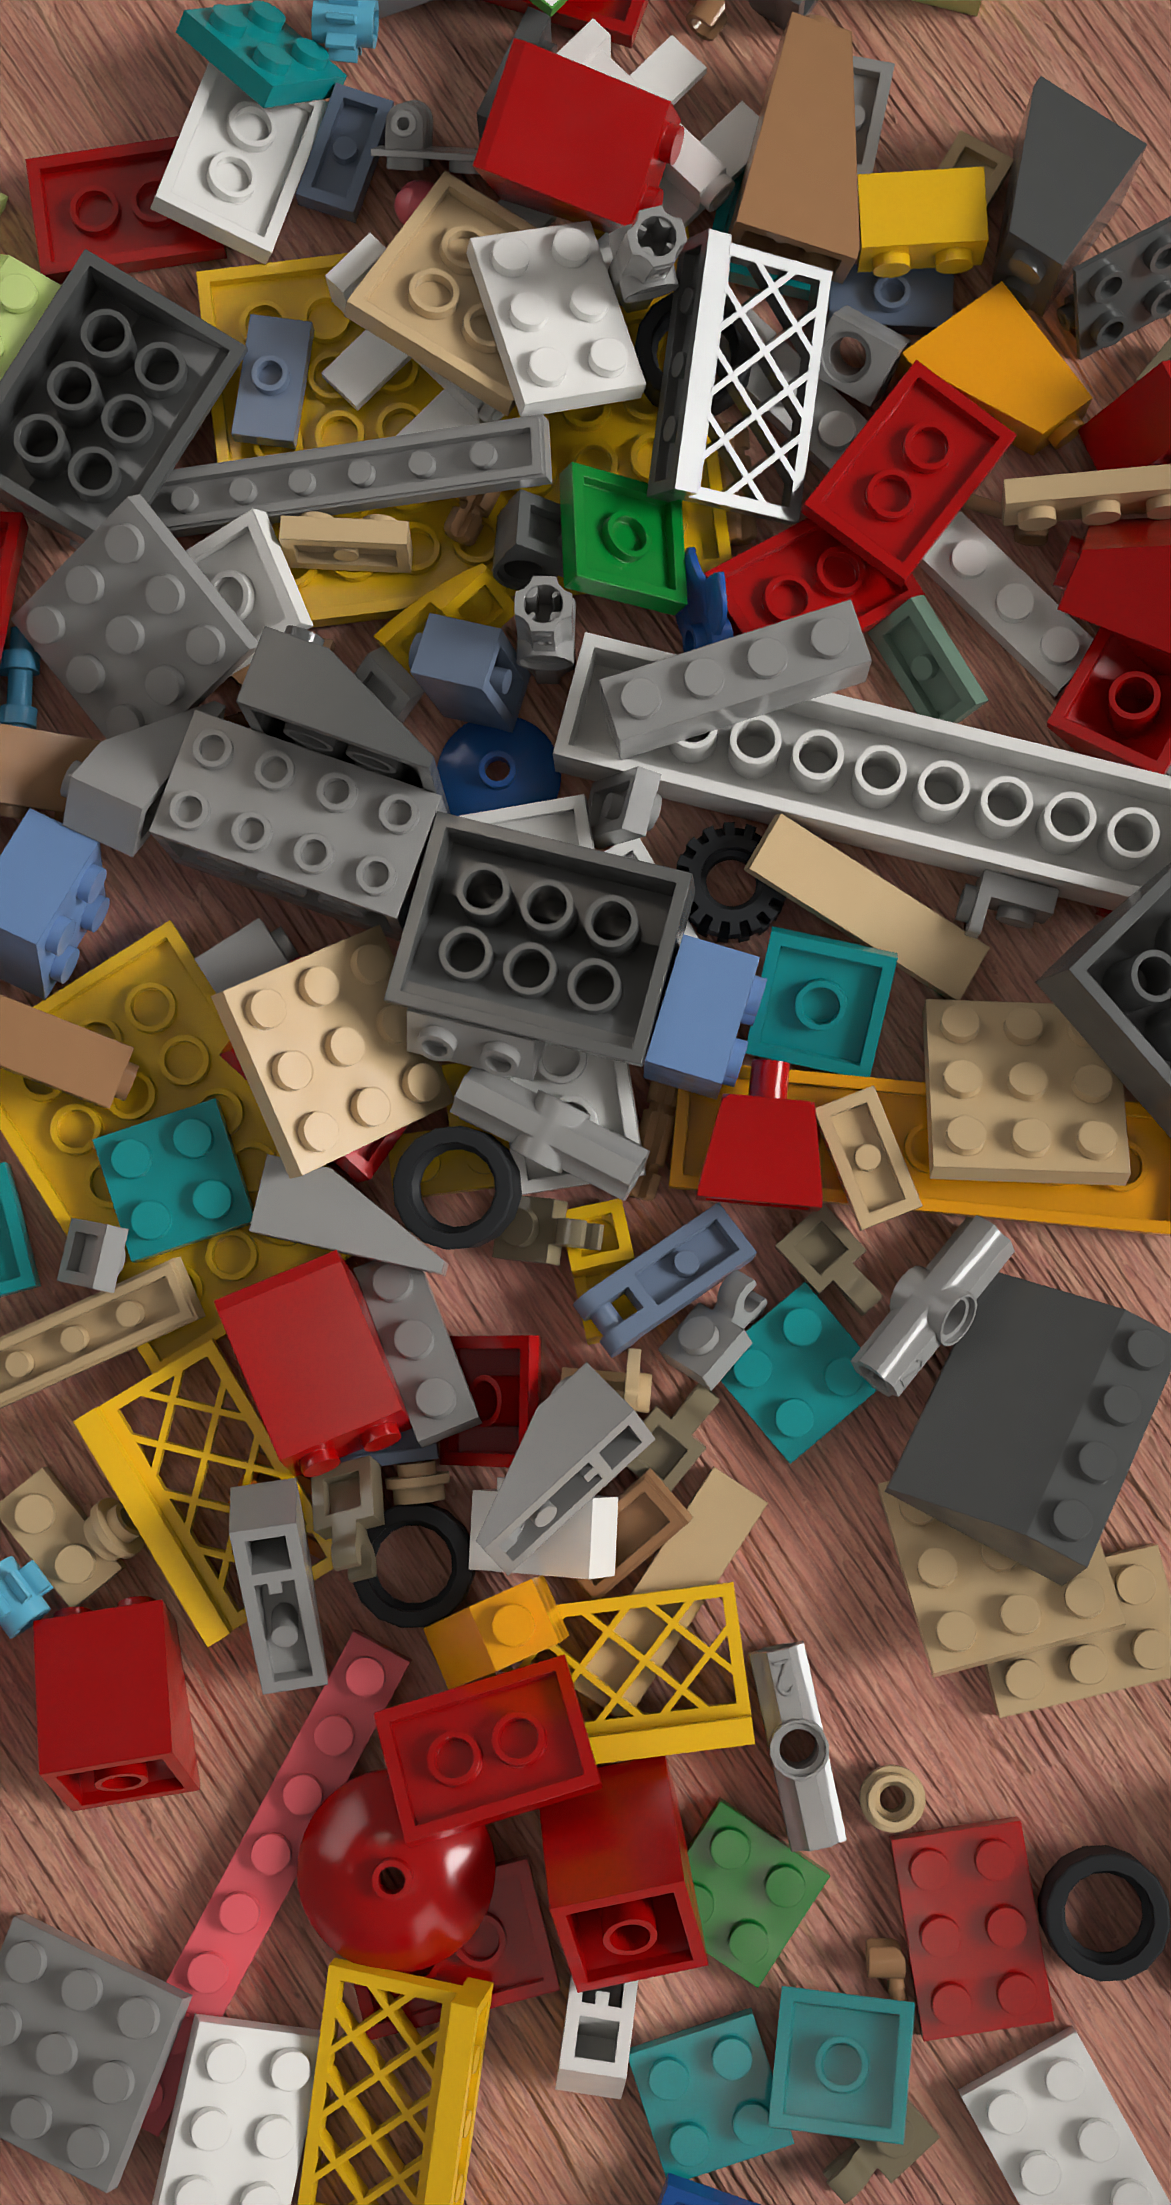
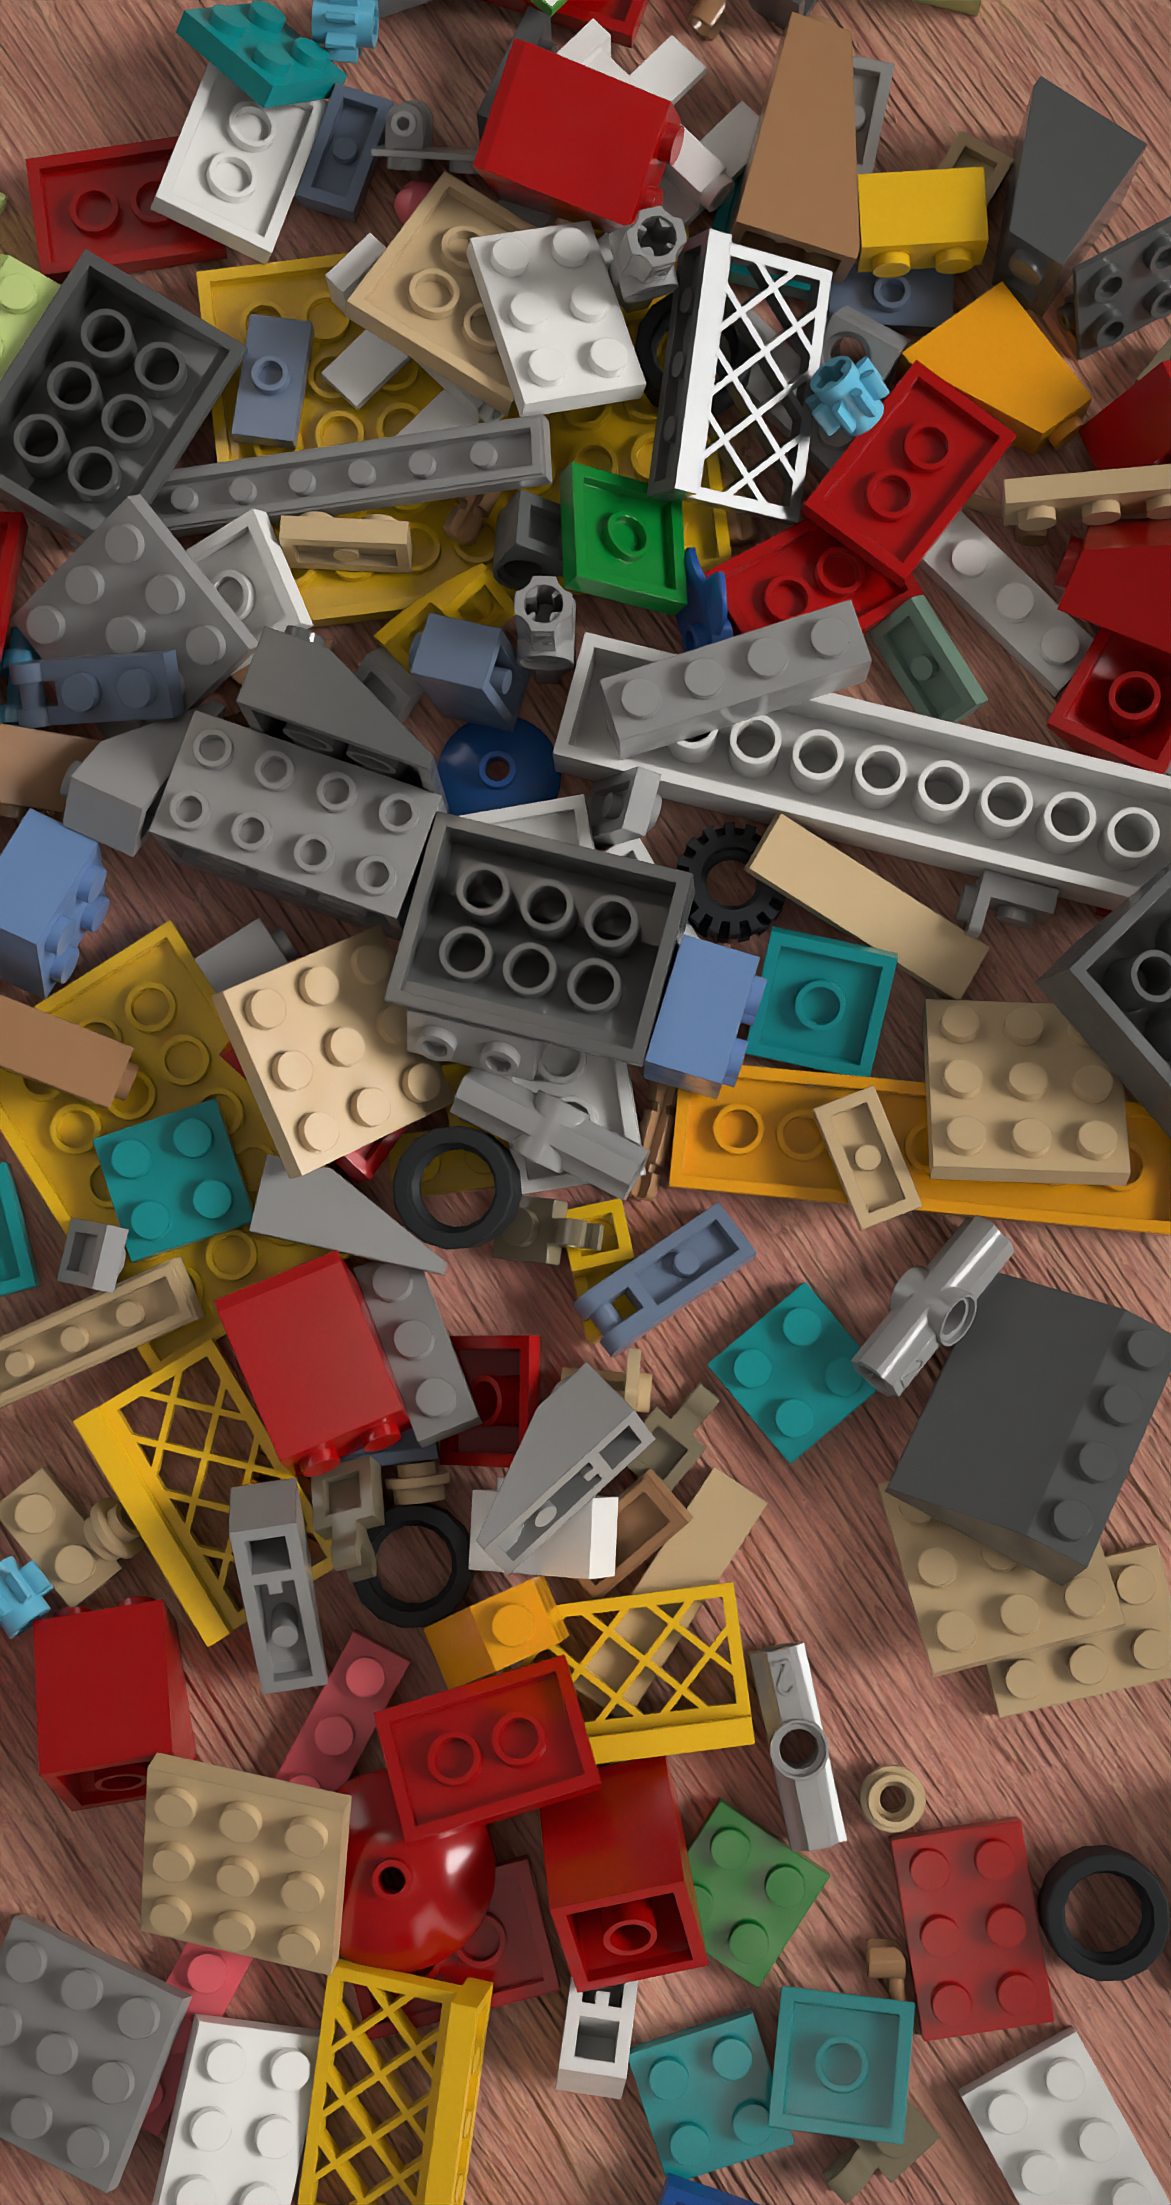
light grey plate [658,1269,768,1391] -> none
red torso [696,1059,823,1212] -> none
dark tan plate [775,1203,883,1316] -> none
none -> sand blue plate [8,650,185,729]
none -> tan plate [140,1752,352,1976]
none -> medium azure gear [806,356,889,437]

